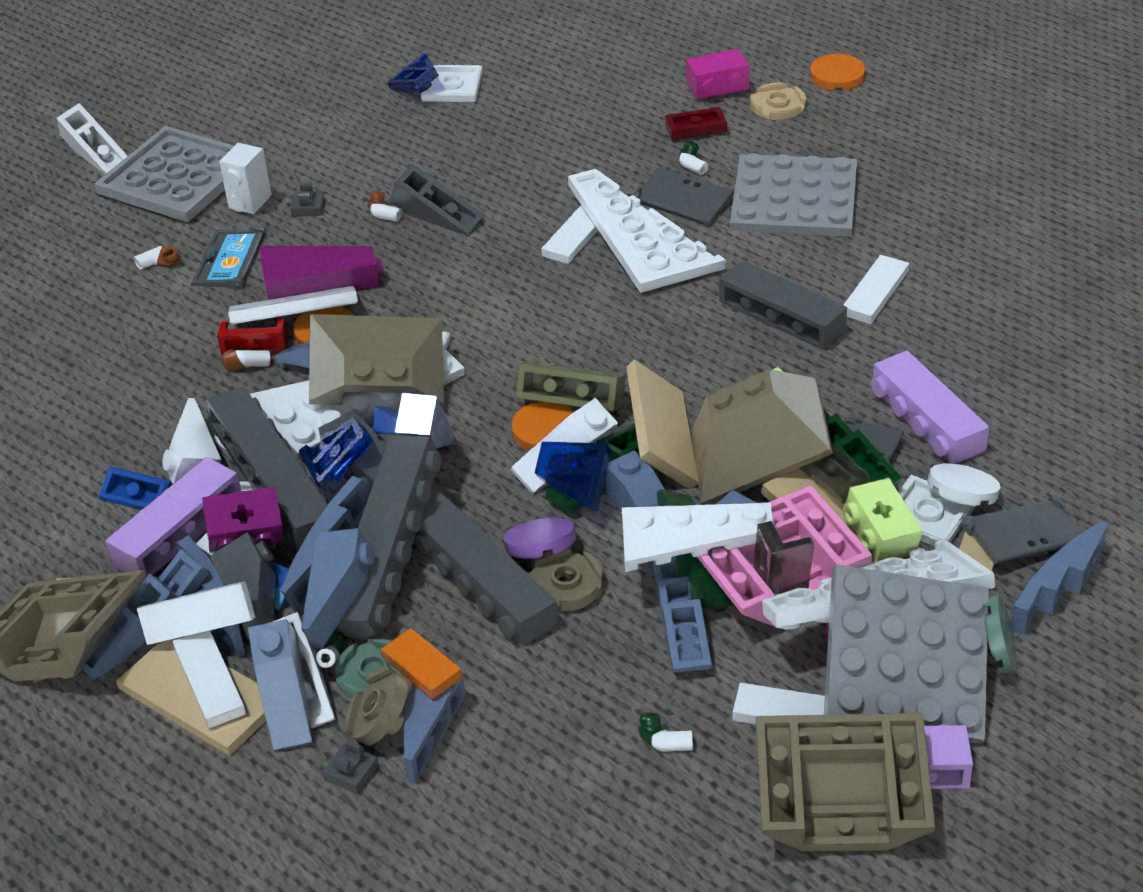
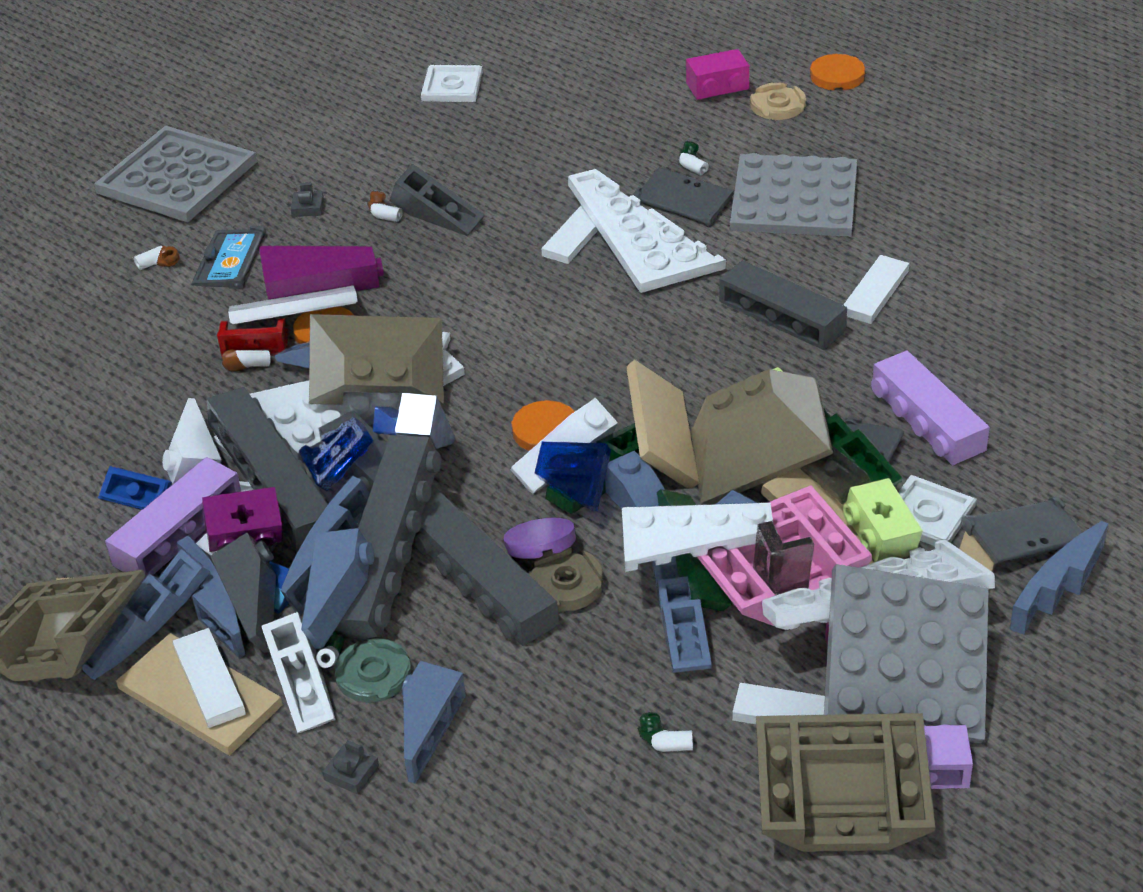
white slope [56,103,127,174] -> none
white tile [137,581,256,645] -> none
white brick [219,143,272,214] -> none
sand blue slope [248,619,314,751] -> none
dark tan plate [345,666,412,745] -> none
orange tile [381,628,462,700] -> none
clear blue wing [387,53,439,93] -> none
olive brick [516,361,626,412] -> none
dark red plate [665,107,727,140] -> none
white tile [927,463,1001,506] -> none
sand green tile [984,595,1018,674] -> none

